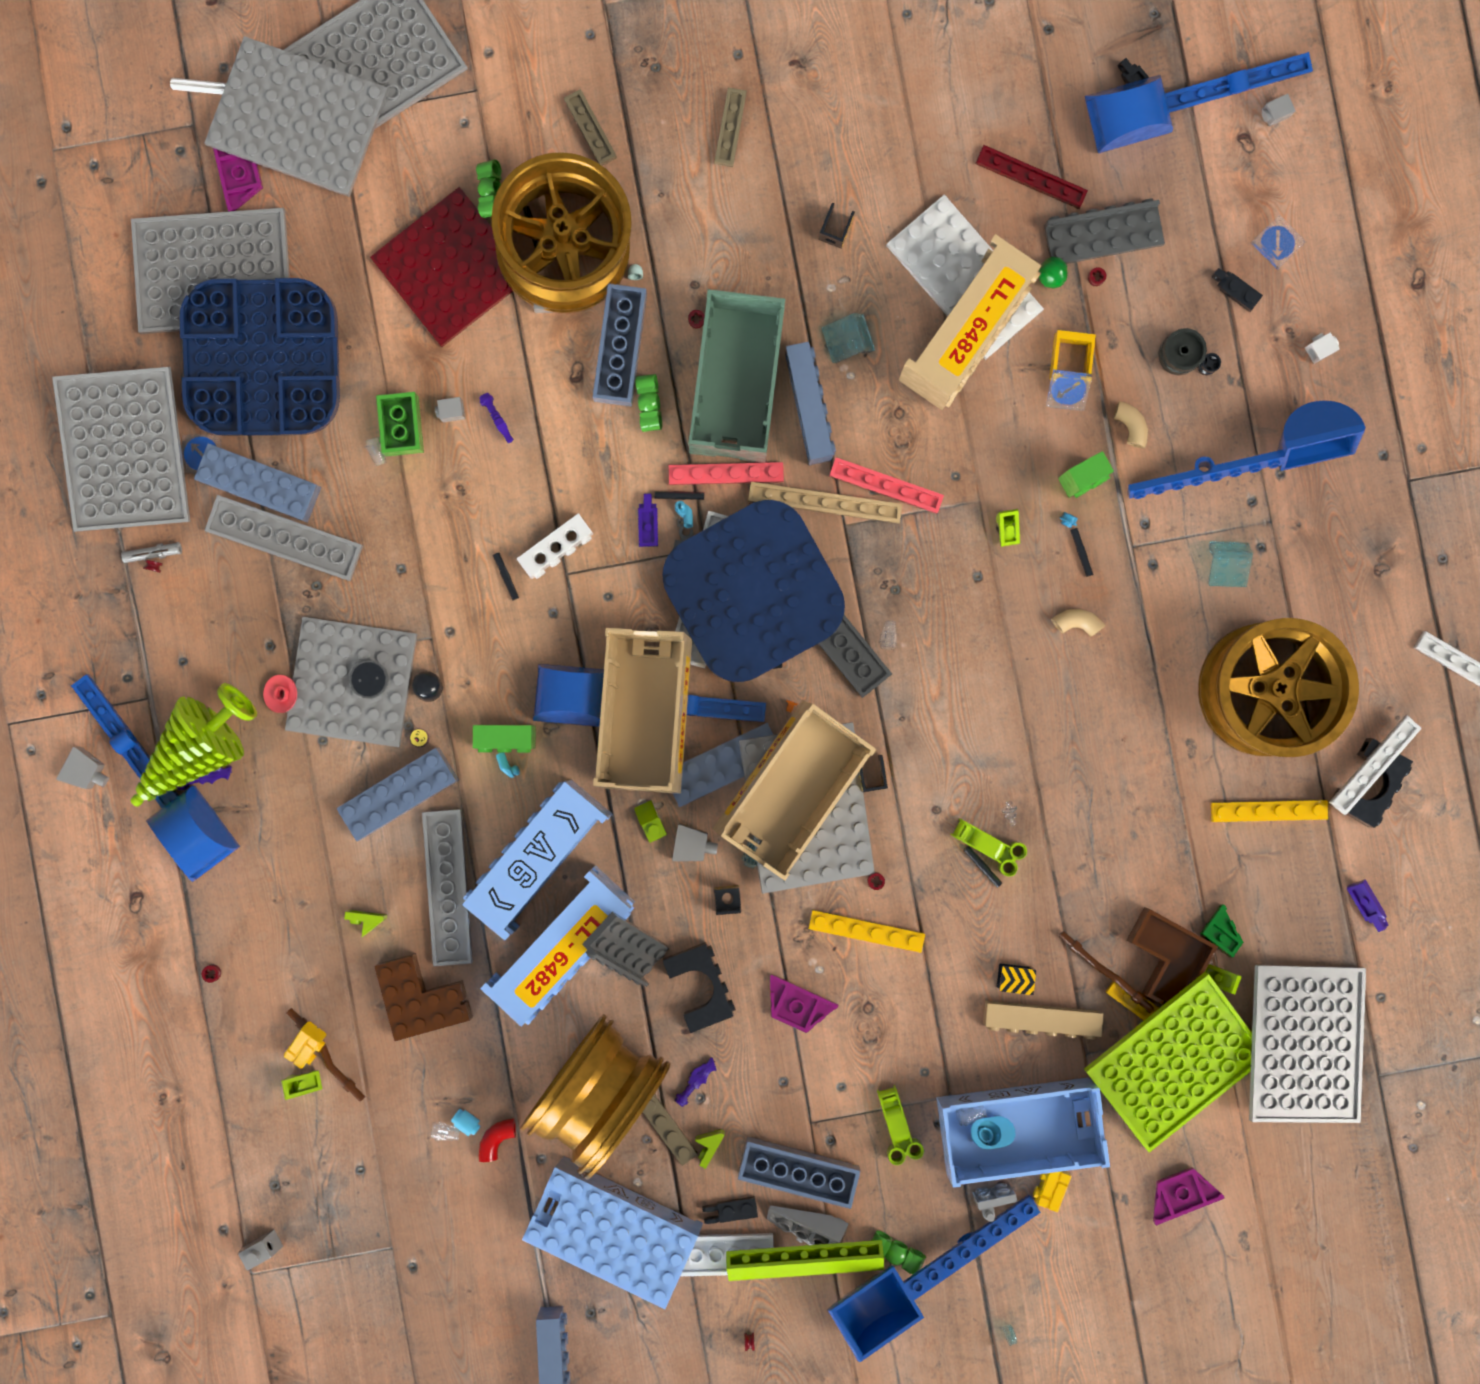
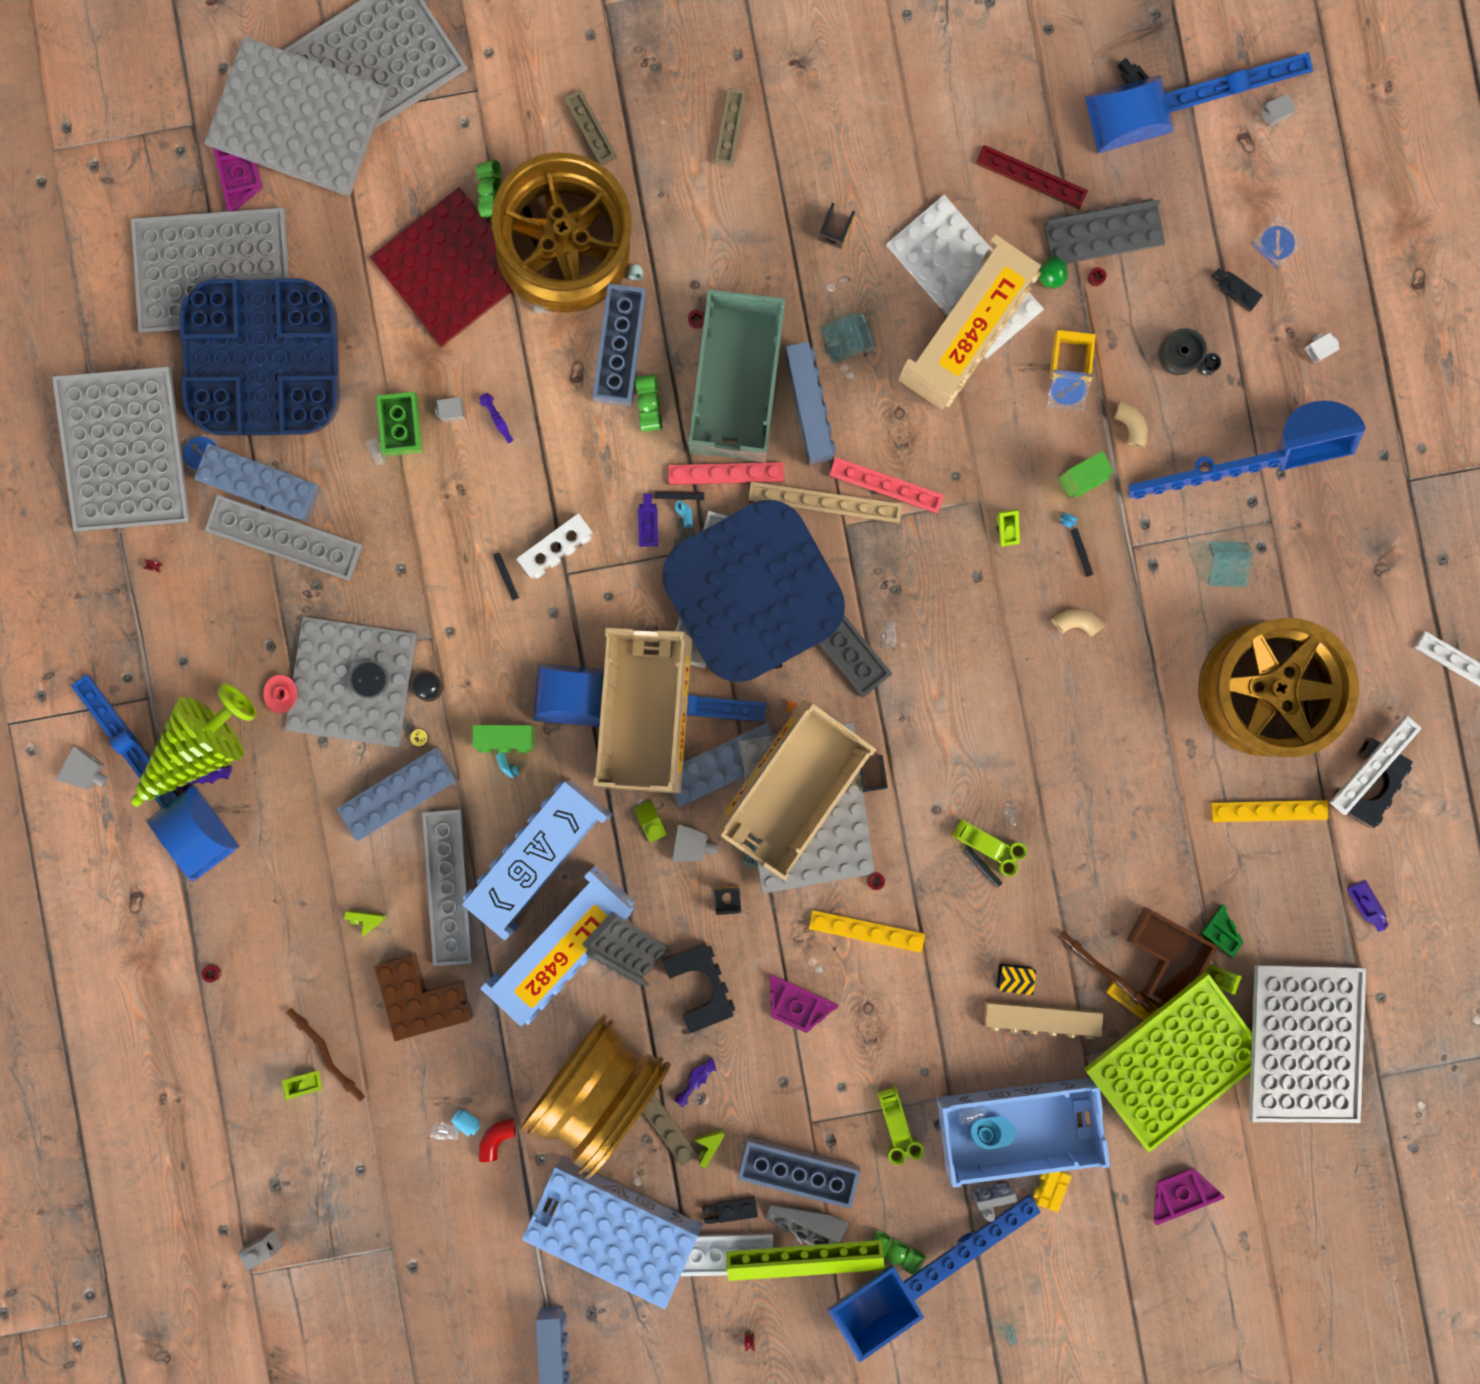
light grey pin [121,542,182,563] -> none
white axle [170,78,226,94] -> none
yellow brick [284,1021,327,1069] -> none

